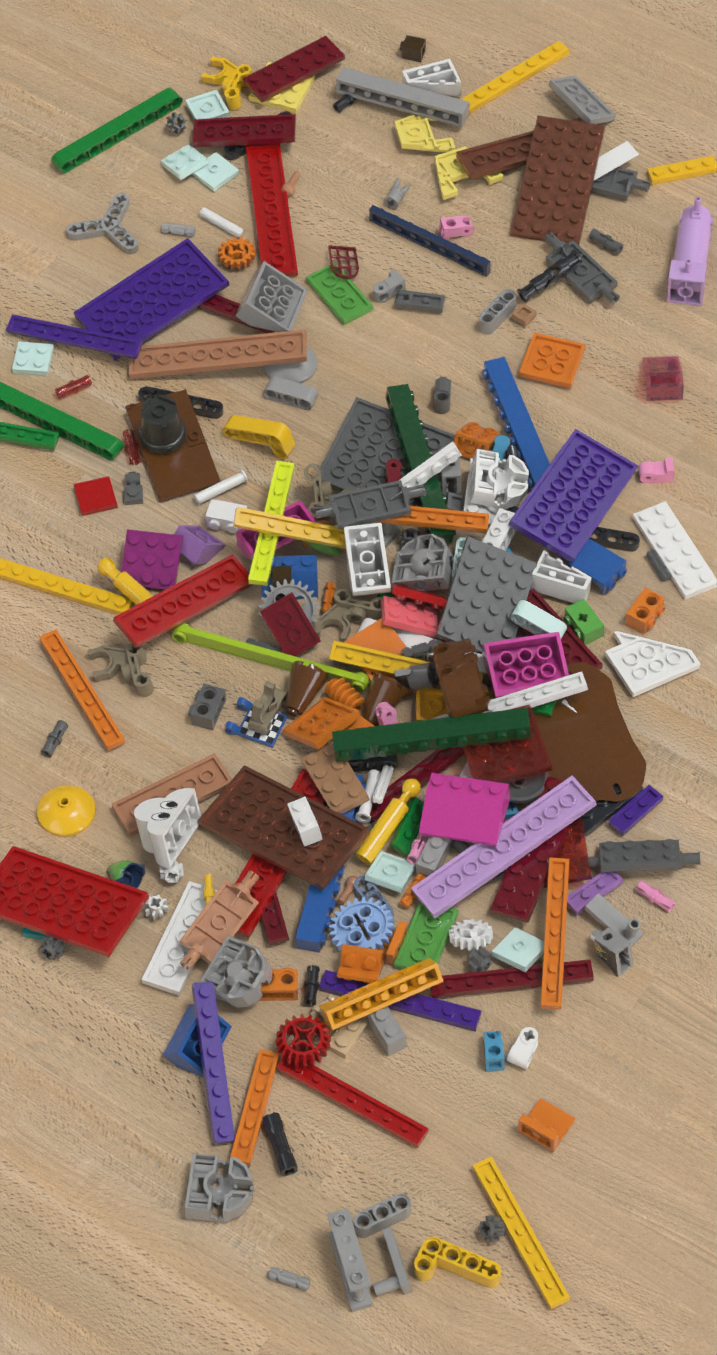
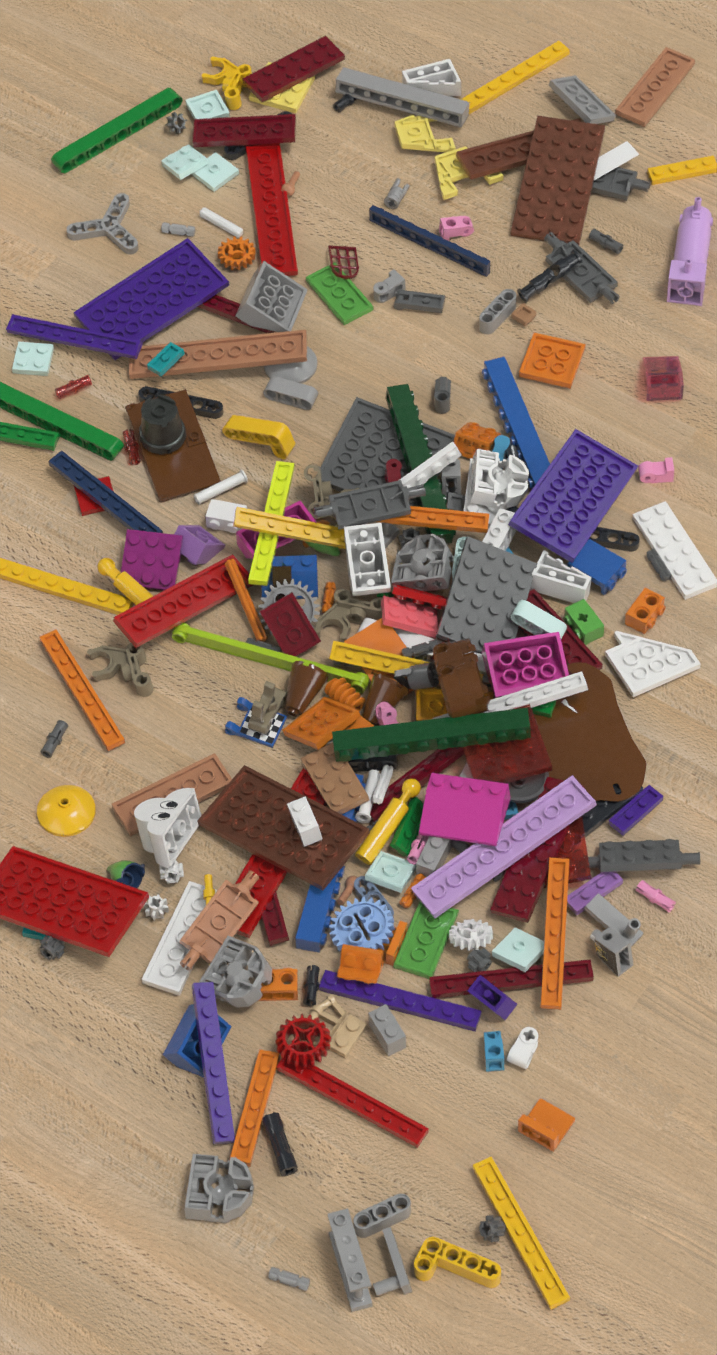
dark grey plate [124,471,143,505] -> none
dark grey brick [188,684,226,730] -> none
light orange brick [319,958,443,1030] -> none
dark brown brick [400,35,426,62] -> none
none -> dark blue plate [48,450,163,533]
none -> teal plate [147,342,185,377]
none -> orange axle [225,559,268,642]
none -> dark purple slope [468,975,518,1020]
none -> nougat plate [615,47,695,127]

